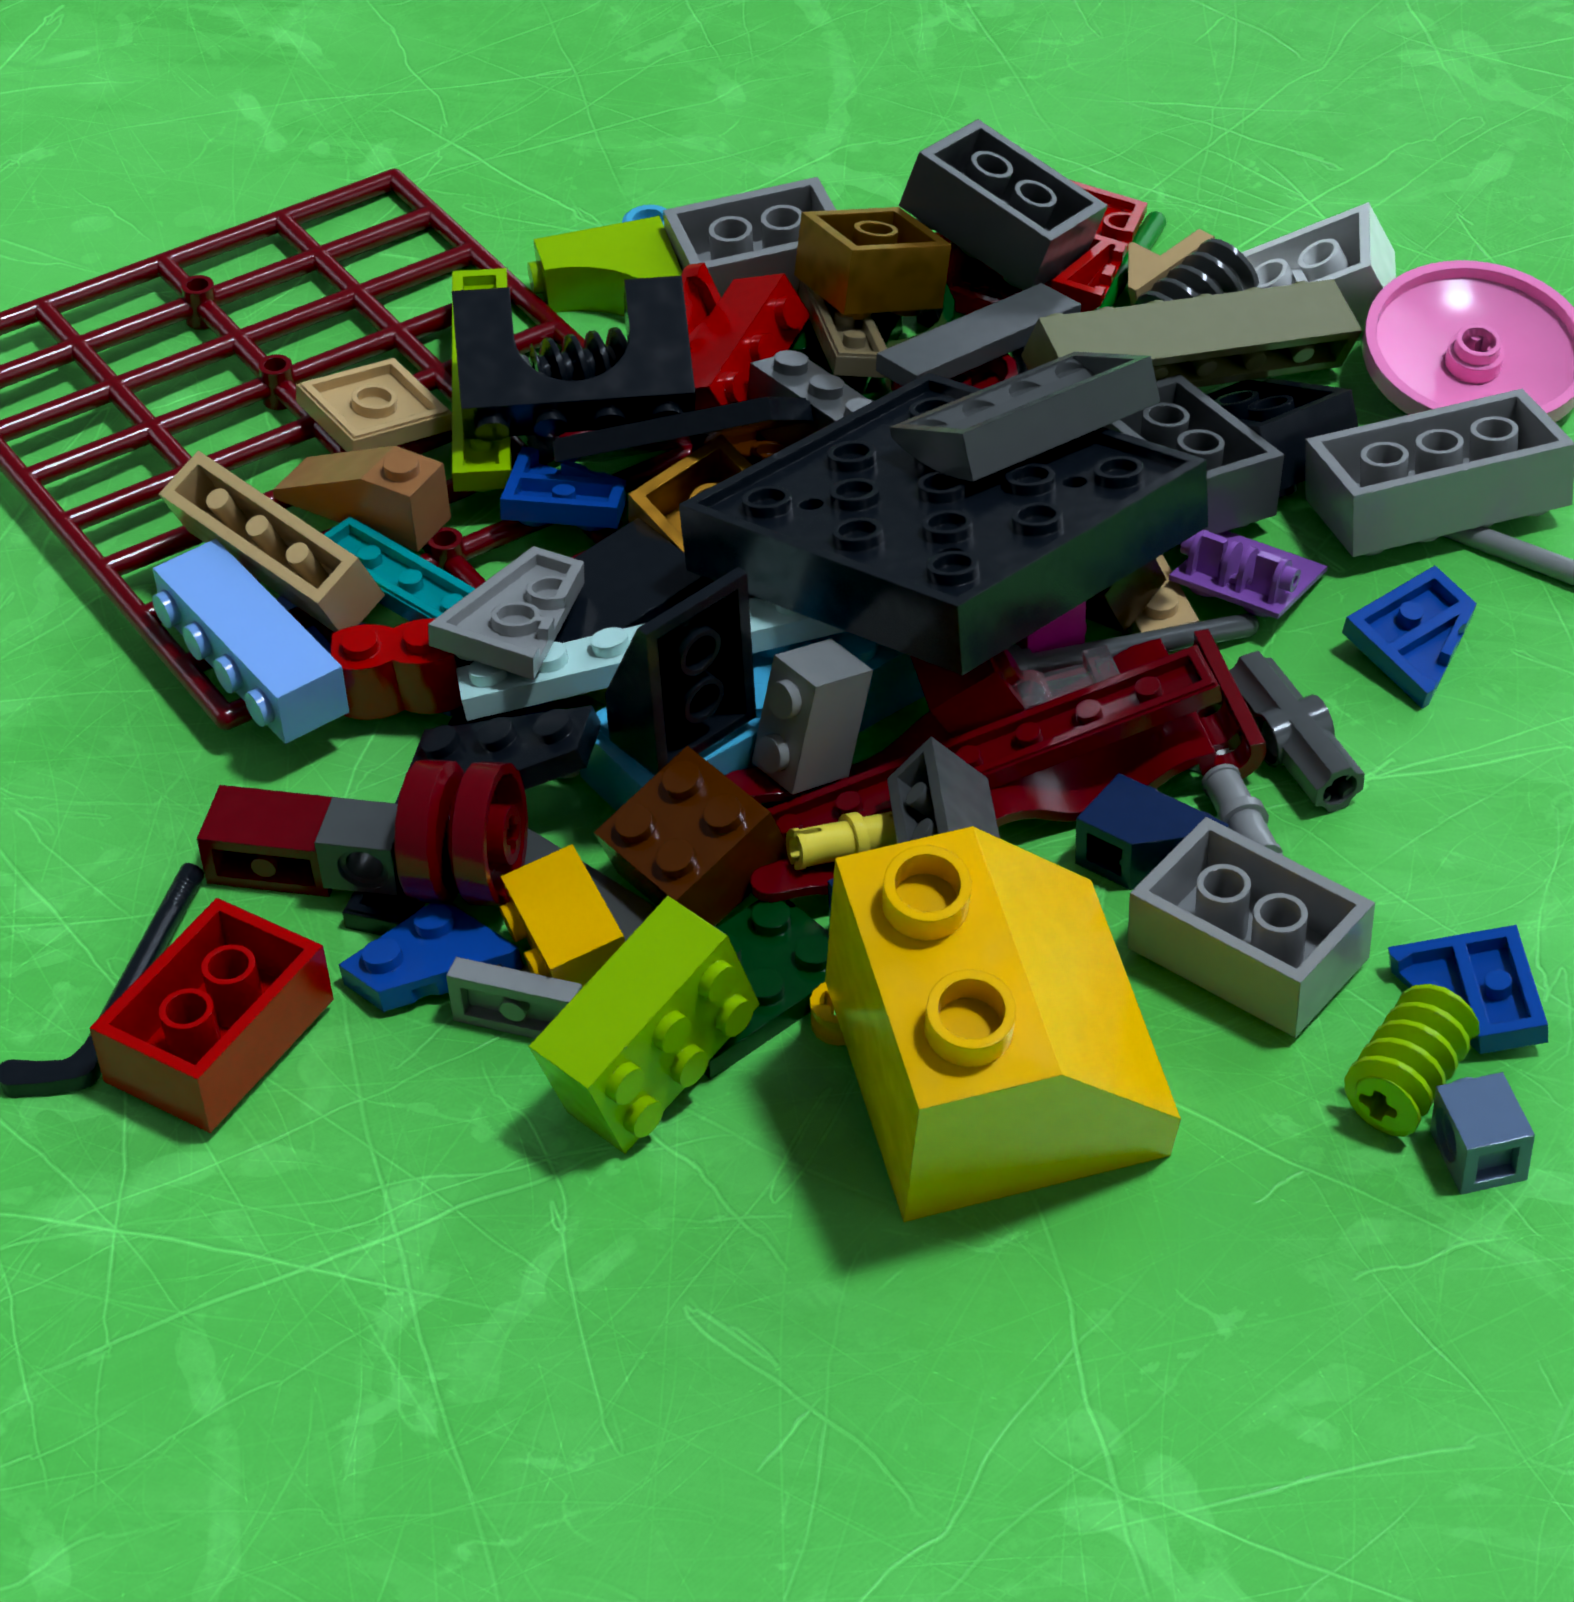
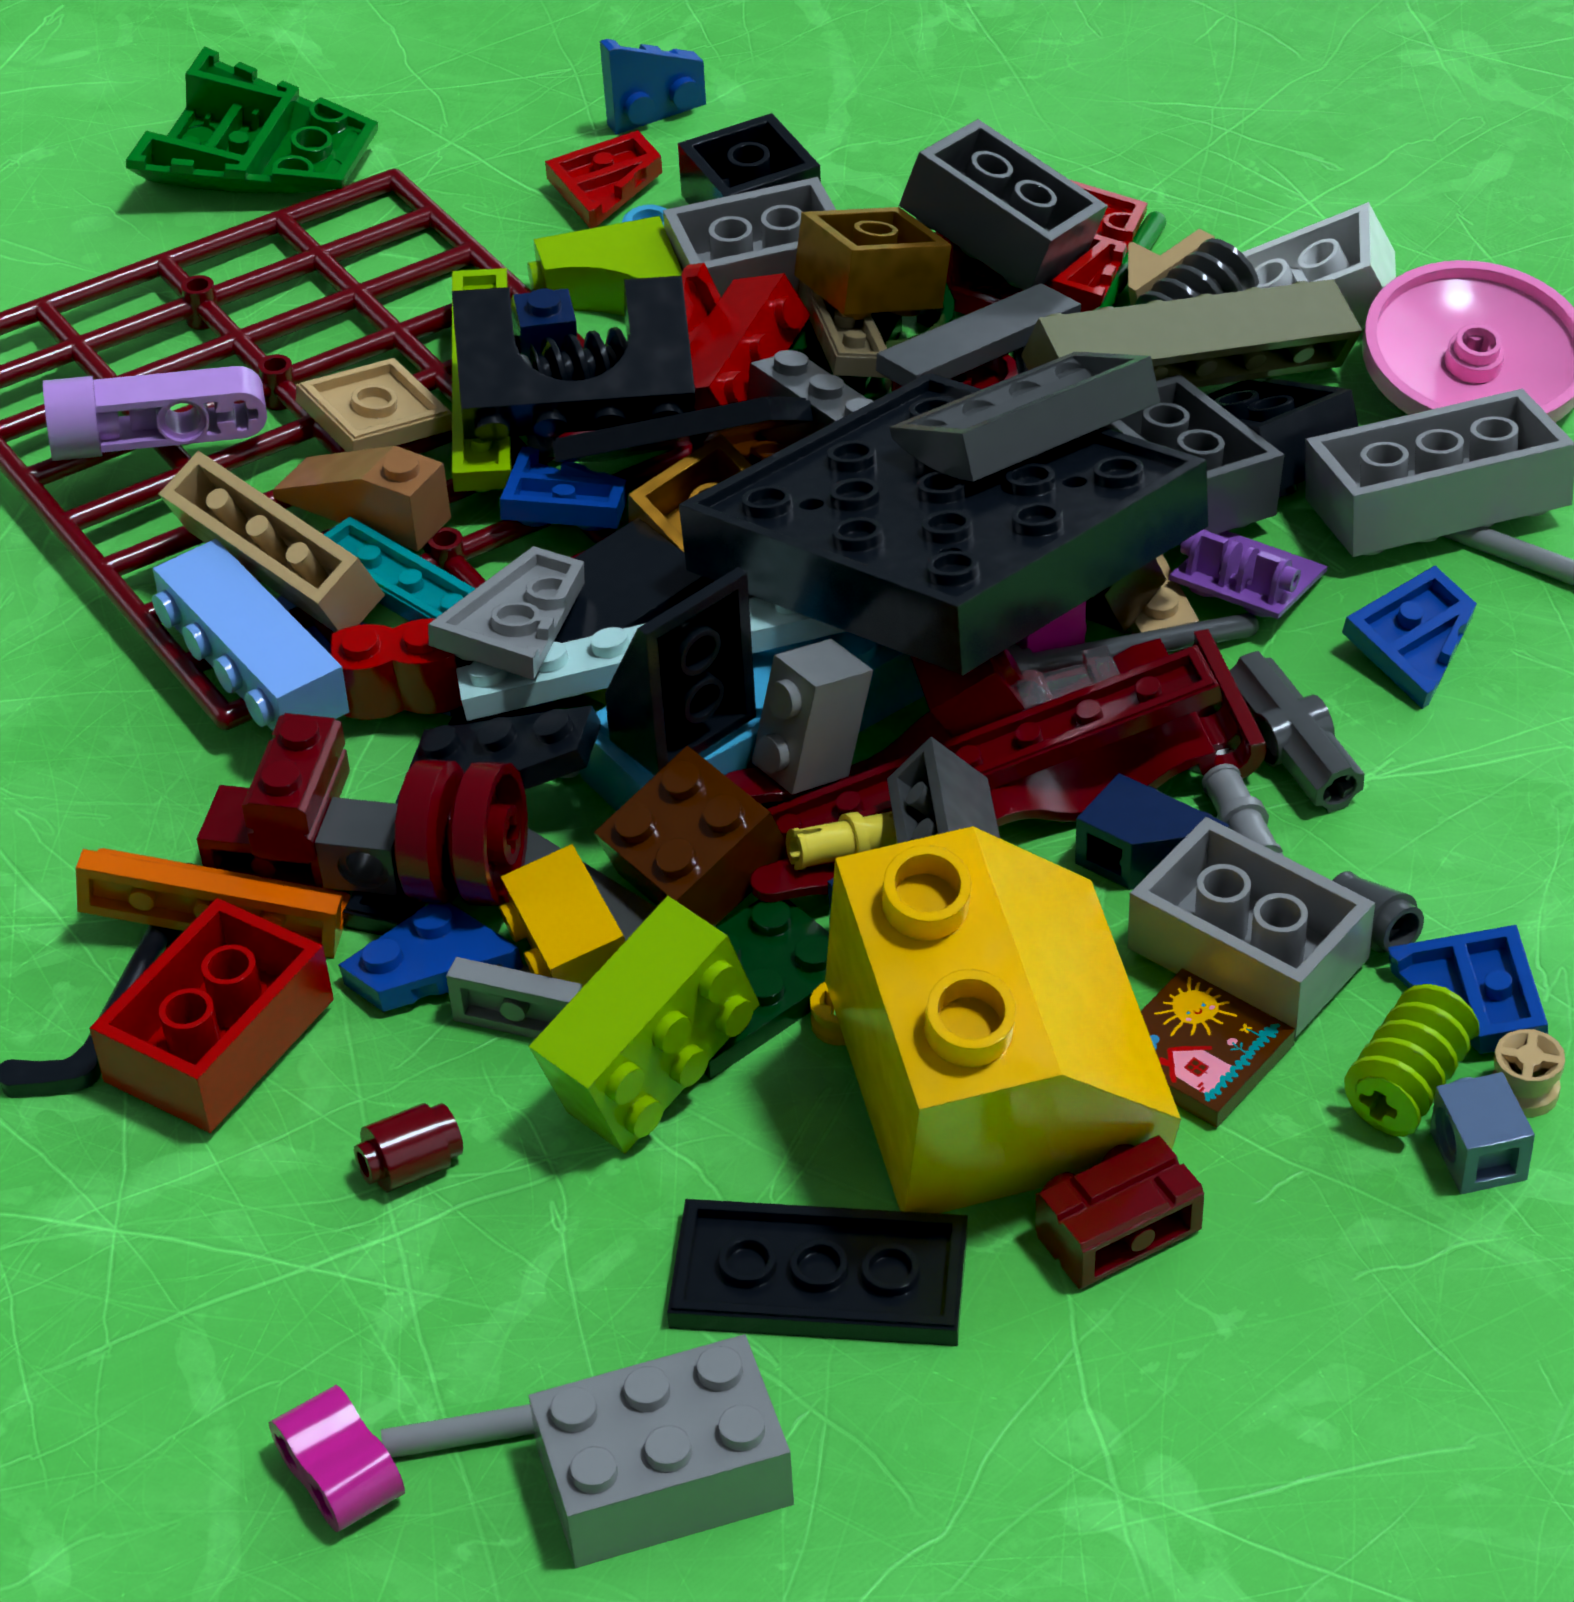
none -> lavender beam [43,366,267,461]
none -> orange panel [76,848,351,958]
none -> green wedge [126,46,378,193]
none -> dark red brick [242,713,350,864]
none -> dark pink axle [269,1385,405,1532]
none -> dark red brick [354,1103,463,1192]
none -> light grey bar [381,1404,534,1458]
none -> dark blue slope [511,288,577,363]
none -> light grey brick [529,1334,794,1568]
none -> red wing [545,130,662,229]
none -> blue wing [600,39,706,135]
none -> black tile [667,1199,968,1346]
none -> black brick [678,113,821,204]
none -> dark red brick [1035,1135,1204,1289]
none -> reddish brown tile [1141,968,1296,1128]
none -> dark grey cone [1332,871,1424,953]
none -> tan wheel [1492,1029,1565,1117]

